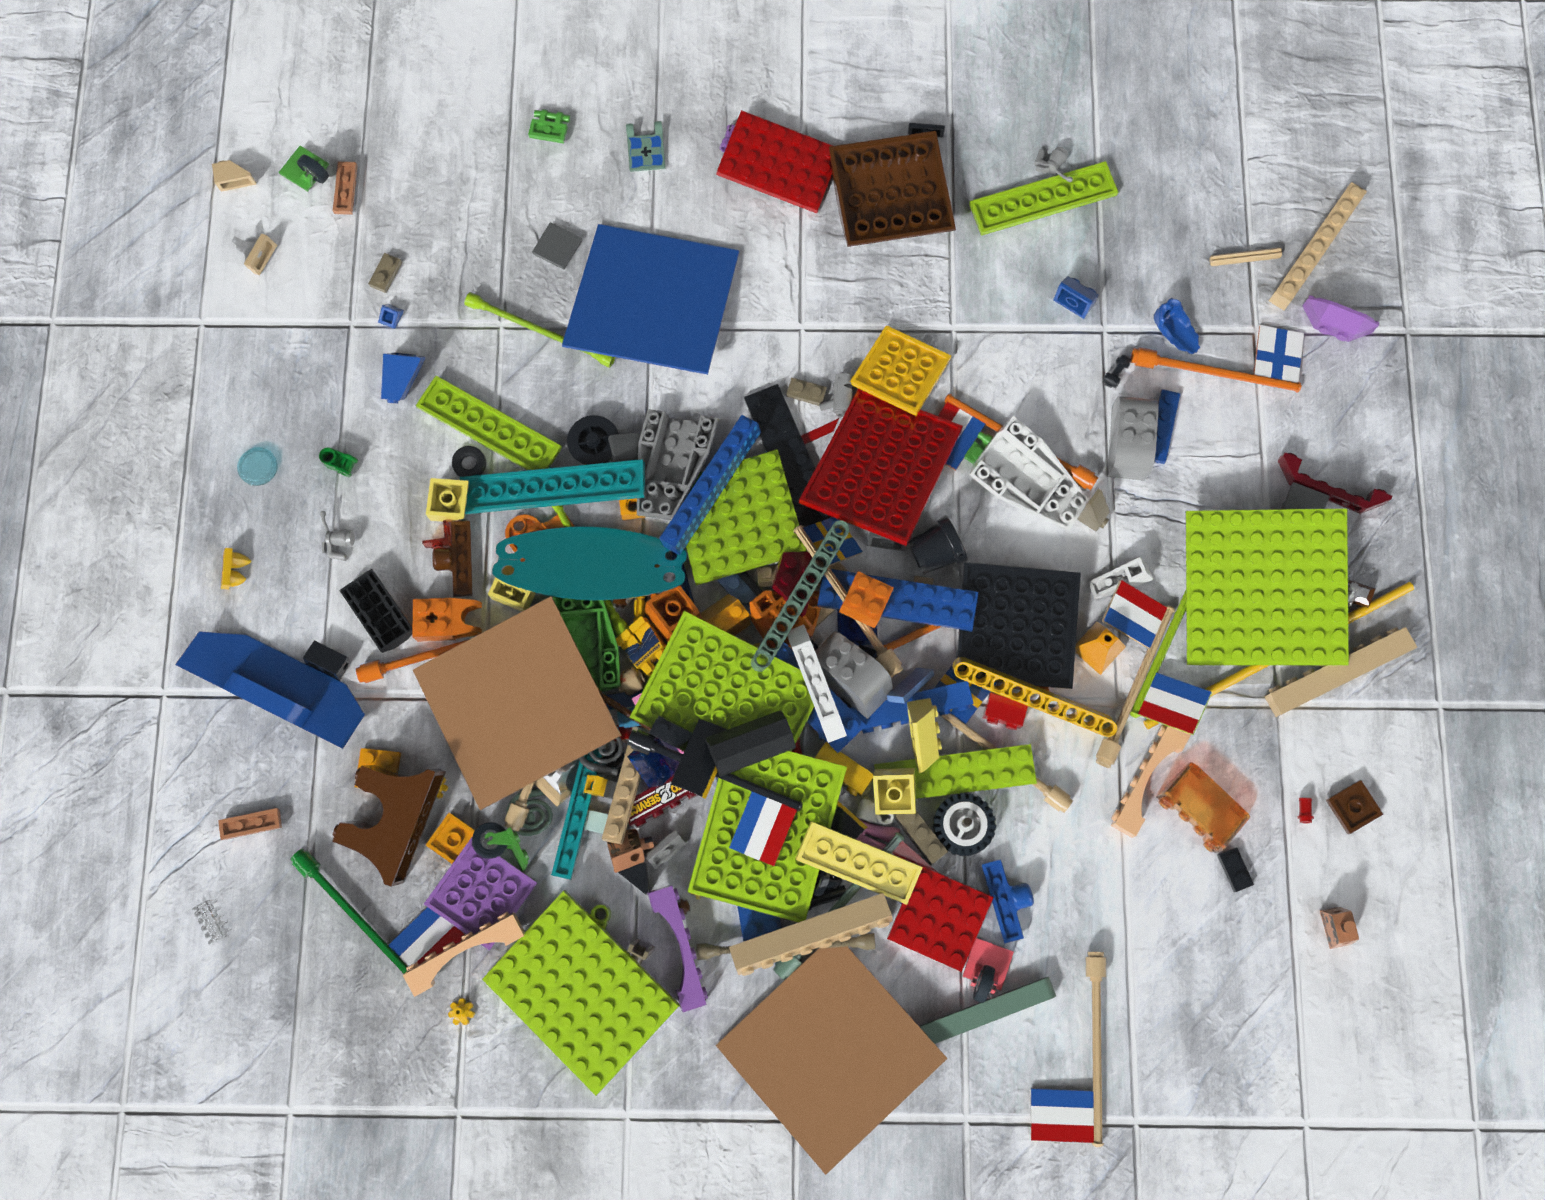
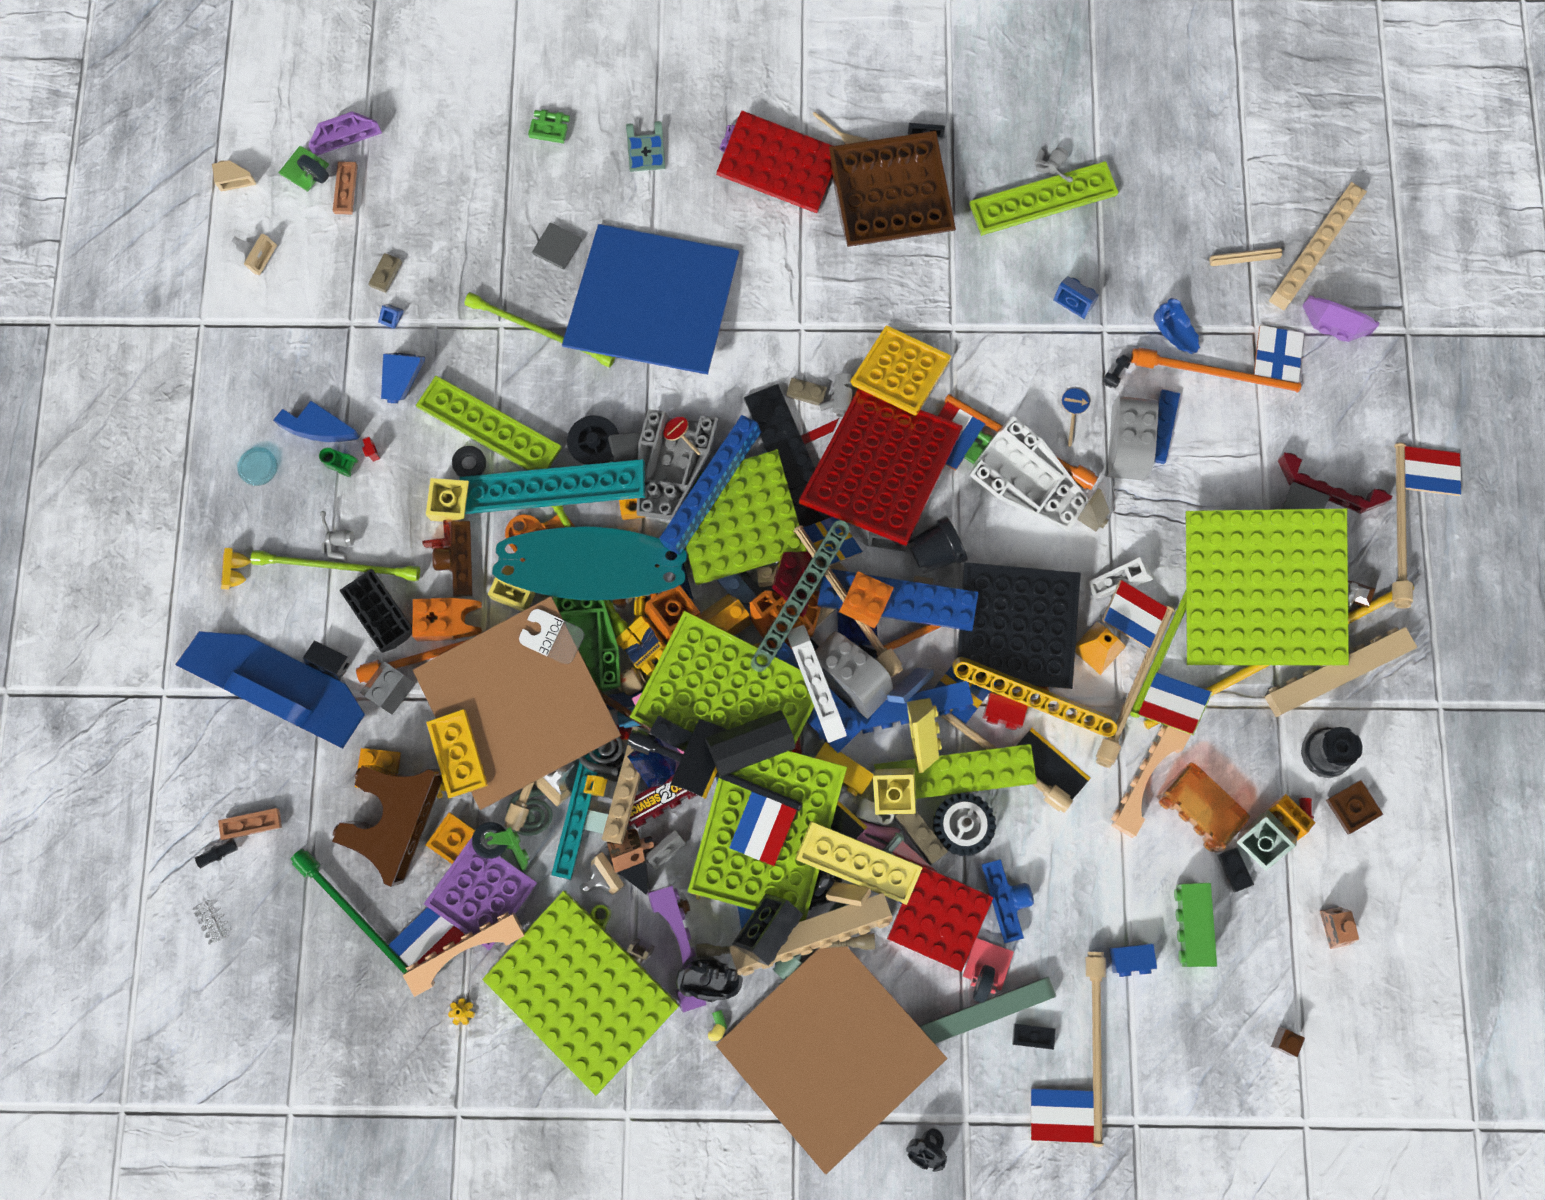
none -> black pin [195,839,238,869]
none -> lime hose [251,550,420,581]
none -> blue slope [273,401,360,442]
none -> medium lavender wedge [308,111,382,156]
none -> dark grey slope [360,661,415,715]
none -> red plate [362,437,380,462]
none -> yellow plate [426,709,488,798]
none -> piece [519,609,584,664]
none -> piece [580,852,624,895]
none -> red piece [663,417,701,455]
none -> black piece [676,955,743,1003]
none -> arm [708,1010,727,1041]
none -> black slope [732,894,803,966]
none -> tan piece [813,112,868,144]
none -> tan tile [826,882,871,907]
none -> black tile [906,1128,947,1172]
none -> black plate [1012,1024,1056,1050]
none -> black sticker [1016,728,1091,800]
none -> blue piece [1061,388,1089,447]
none -> blue brick [1109,944,1157,977]
none -> bright green slope [1174,883,1217,967]
none -> sand green brick [1236,809,1297,871]
none -> light orange brick [1268,794,1316,841]
none -> reddish brown brick [1271,1028,1305,1057]
none -> black piece [1301,727,1363,778]
none -> flag [1392,442,1461,609]

